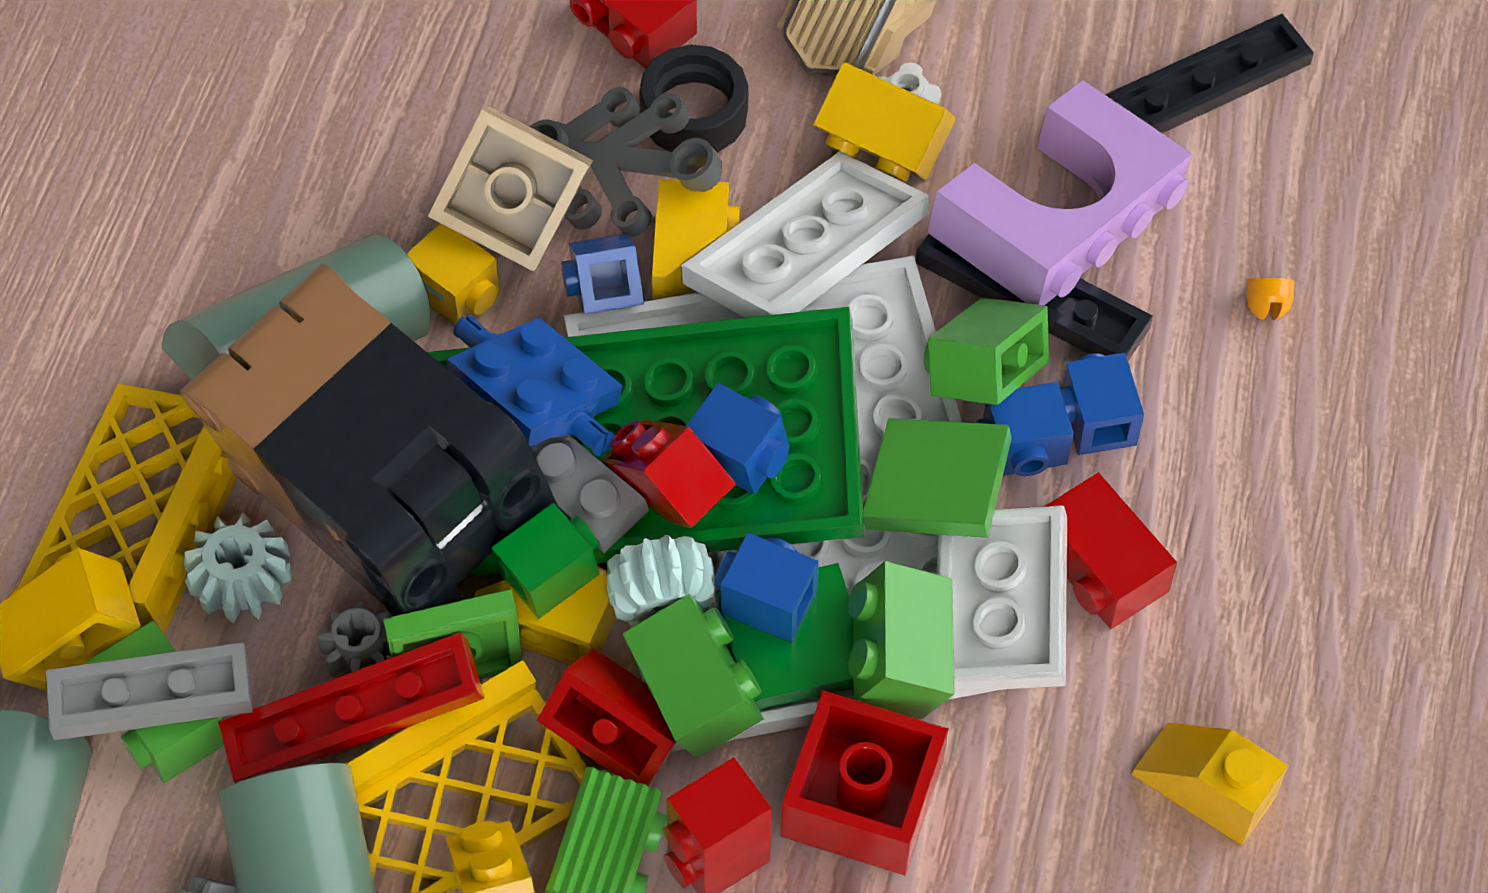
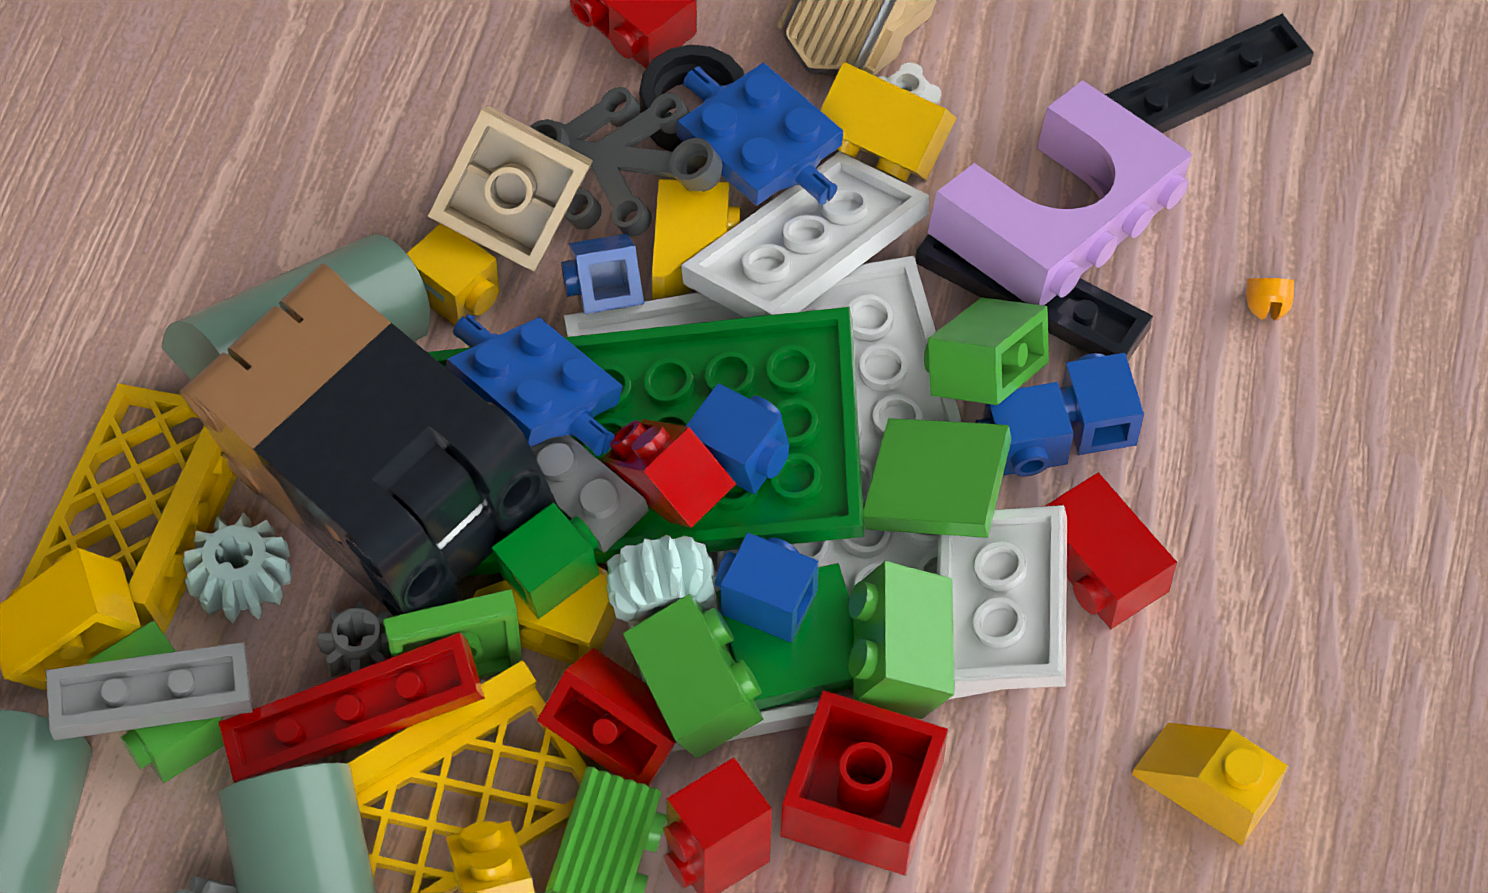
none -> blue plate [677,62,843,206]

